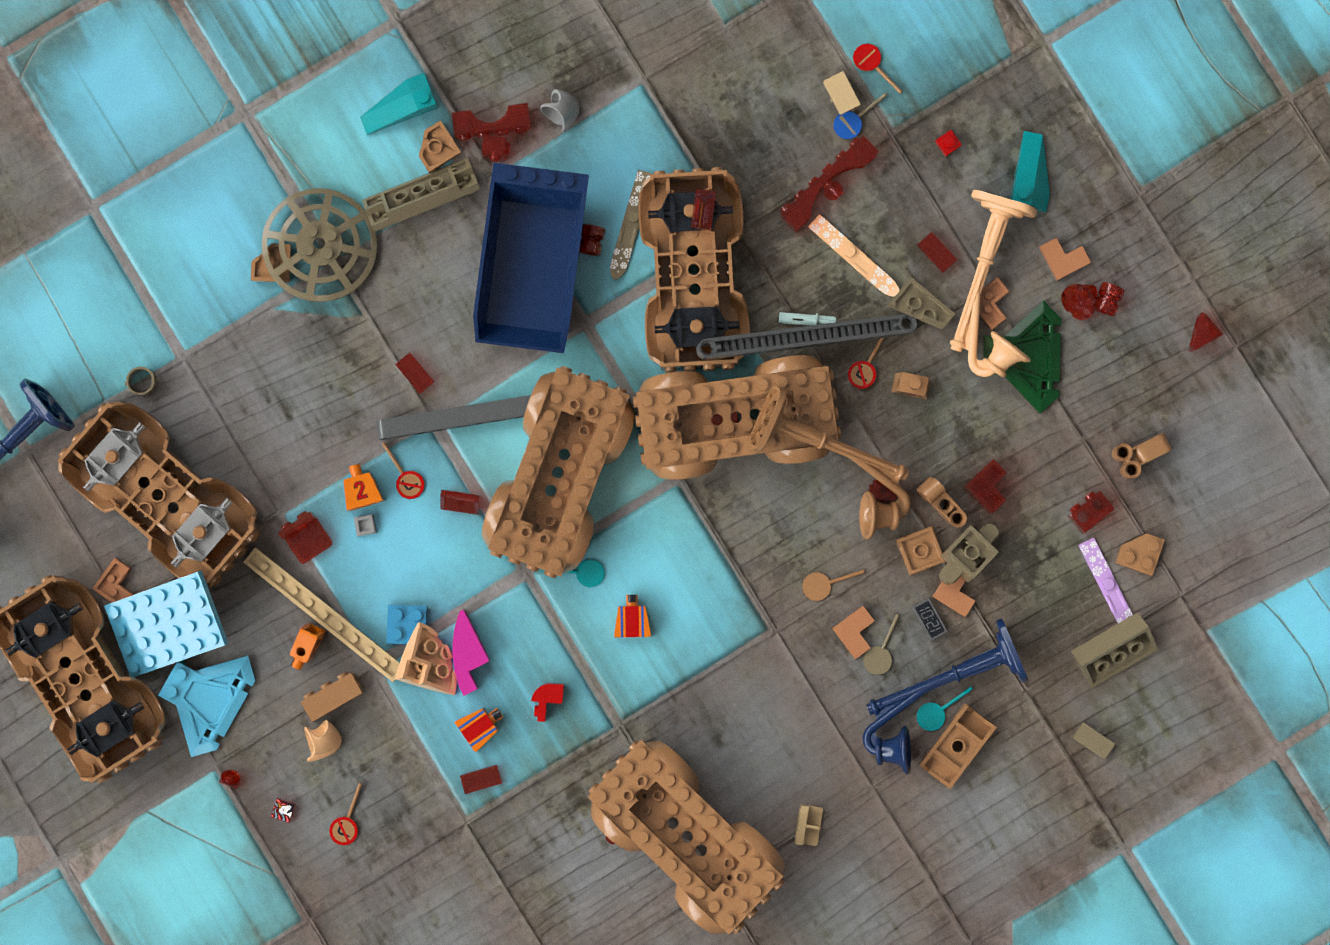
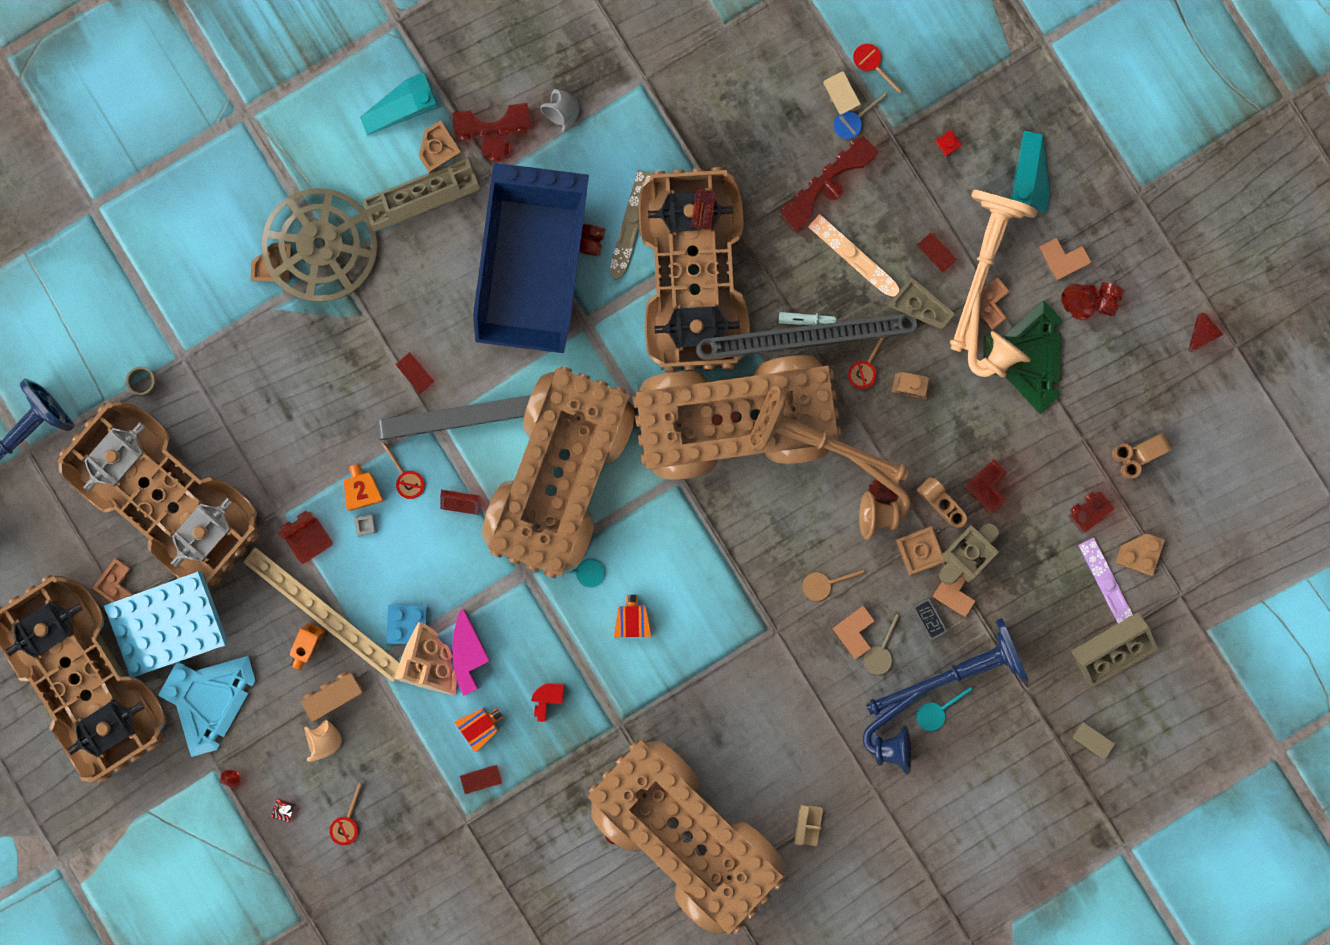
medium nougat piece [918,703,997,789] -> none

